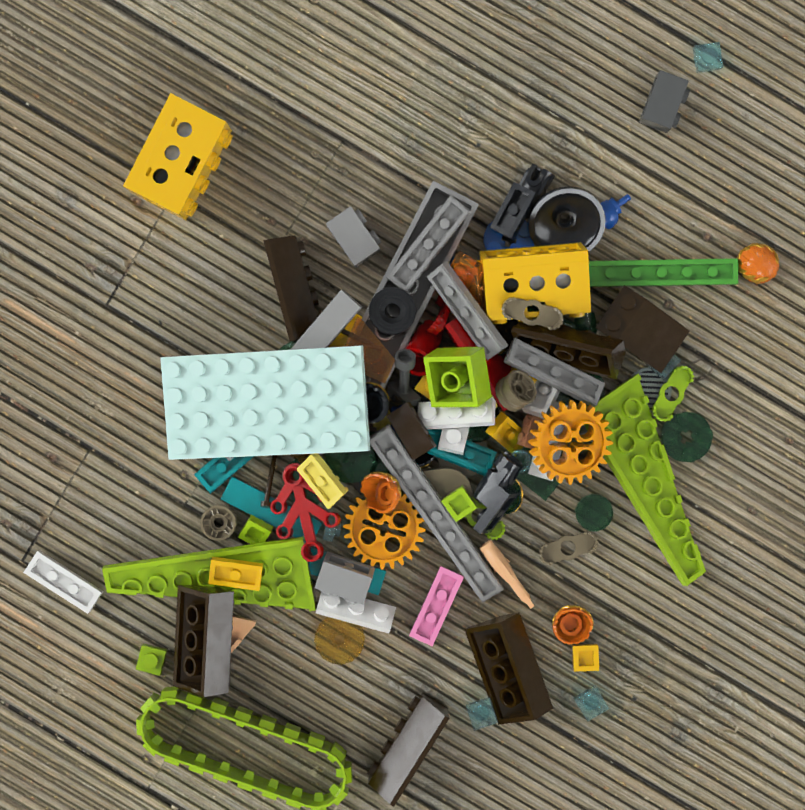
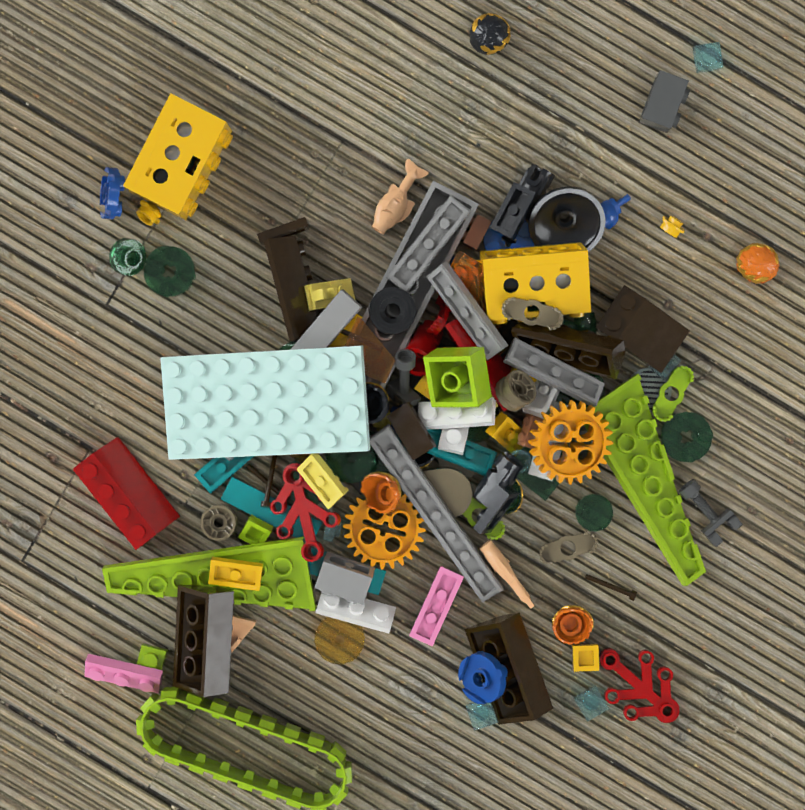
white plate [23,550,103,614] -> none
light grey brick [326,206,381,268] -> none
slope [367,692,450,807] -> none
lime plate [441,485,477,522] -> none
bright green plate [589,258,738,287] -> none
none -> red slope [73,437,181,550]
none -> bright pink plate [85,654,163,694]
none -> blue plate [100,167,125,220]
none -> clear green plate [109,238,146,276]
none -> yellow plate [136,200,161,226]
none -> clear green plate [144,246,196,297]
none -> dark brown piece [246,463,291,502]
none -> dark brown tile [257,217,309,246]
none -> light yellow plate [304,278,355,311]
none -> light nougat animal [371,159,429,235]
none -> blue plate [458,651,508,704]
none -> nougat piece [462,214,492,251]
none -> black hair [469,13,511,55]
none -> dark brown piece [585,574,637,601]
none -> red plant [599,648,680,723]
none -> yellow plate [660,215,685,238]
none -> dark grey bar [678,479,743,547]

